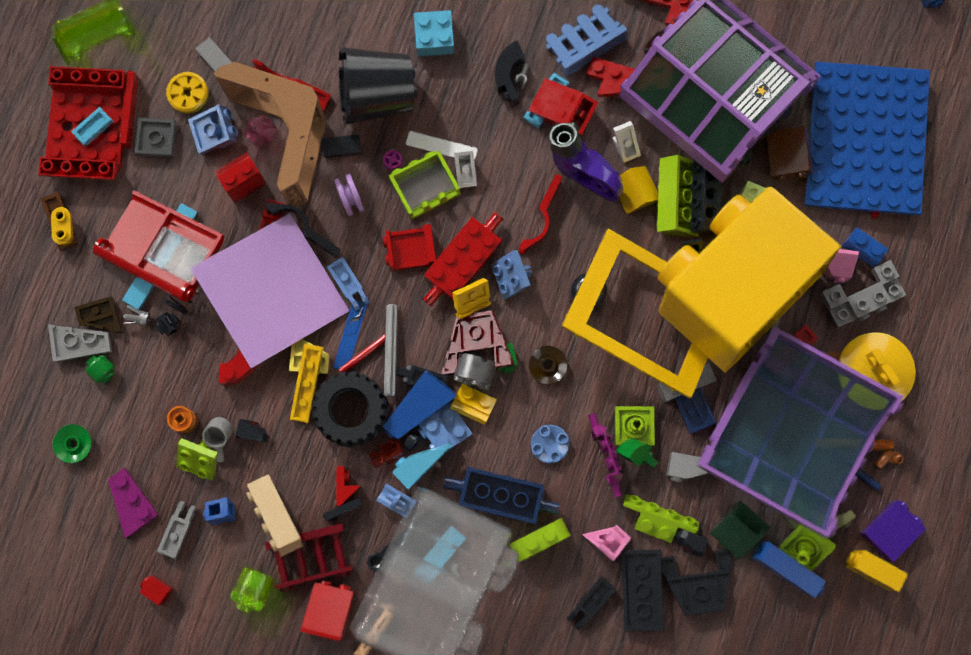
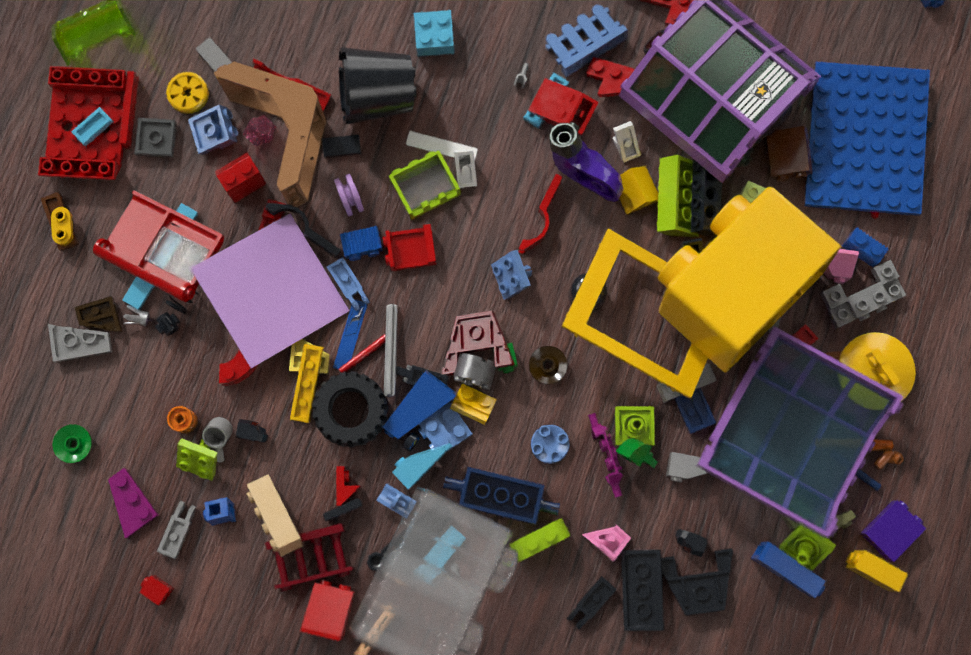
green head [85,355,115,384] -> none
clear neon green gear [229,566,275,613] -> none
clear red plate [369,438,405,468] -> none
magenta wheel [383,150,403,172] -> none
red brick [422,212,504,307] -> none
yellow plate [452,278,491,319] -> none
black arch [495,40,525,107] -> none
lime bracket [623,494,699,543] -> none
clear green slope [709,500,770,560] -> none
none -> blue brick [340,226,383,261]

